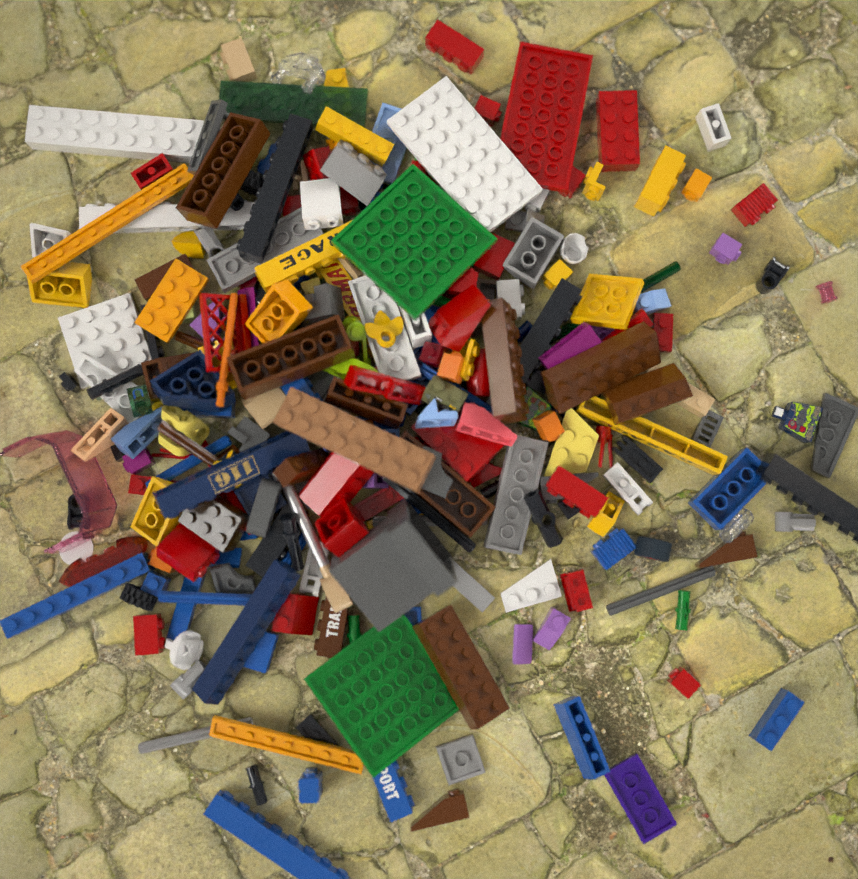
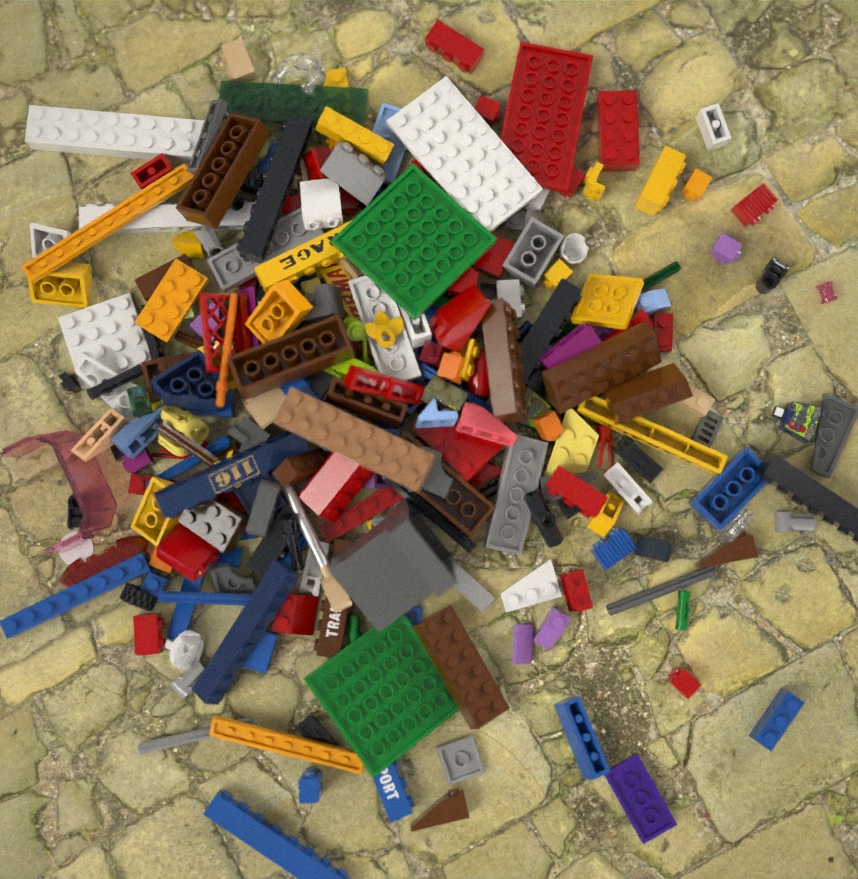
black axle [245,764,268,806] -> none
red brick [314,498,369,558] -> none

